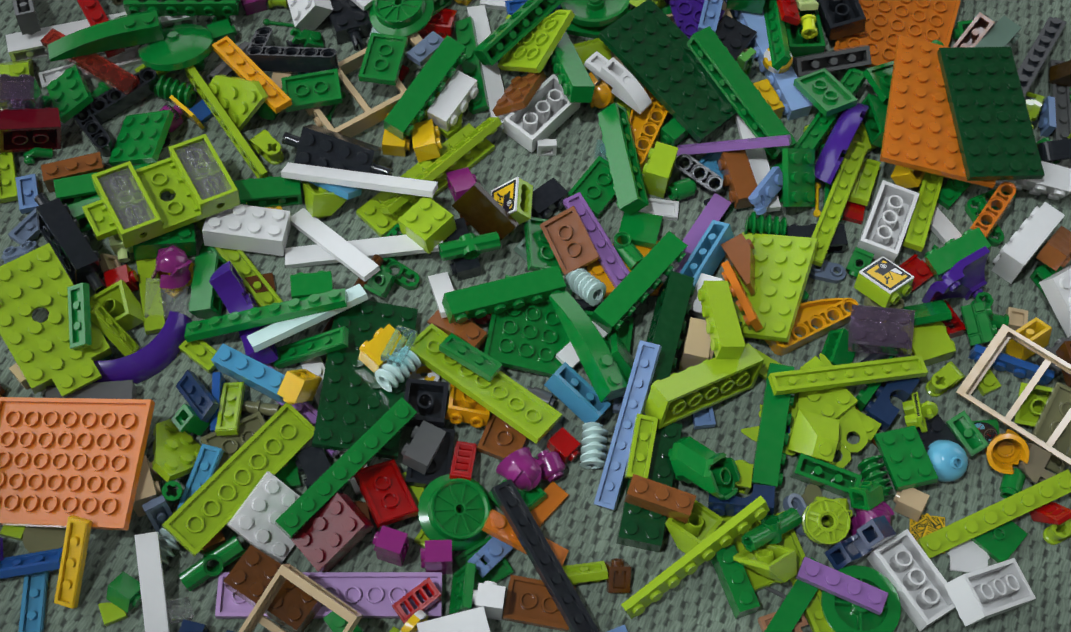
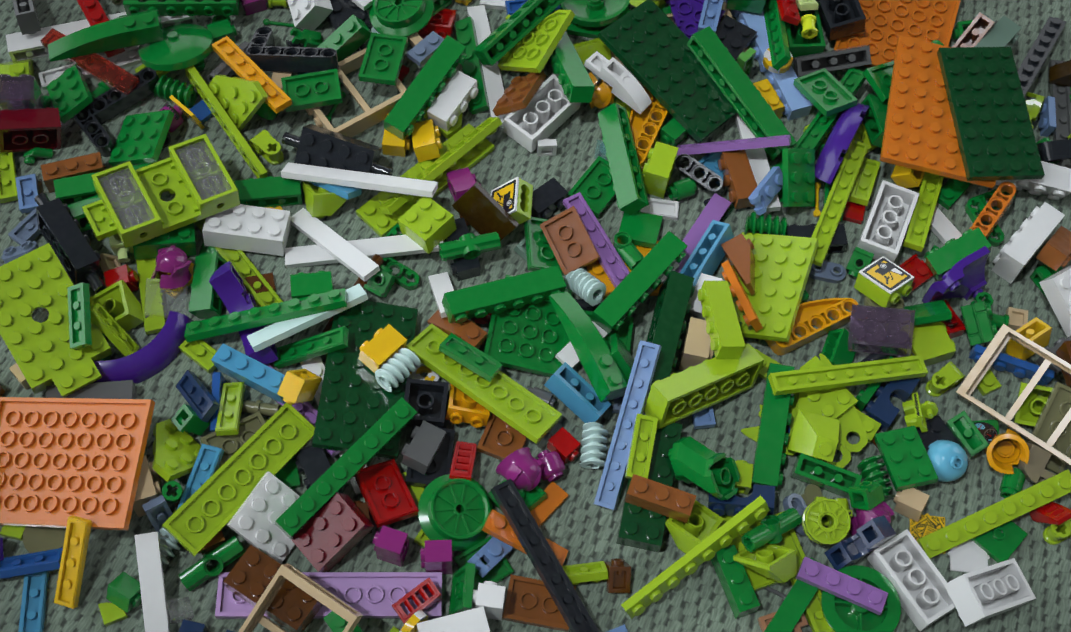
clear light blue tile [381,325,417,367] -> none
none -> green brick [317,14,371,62]

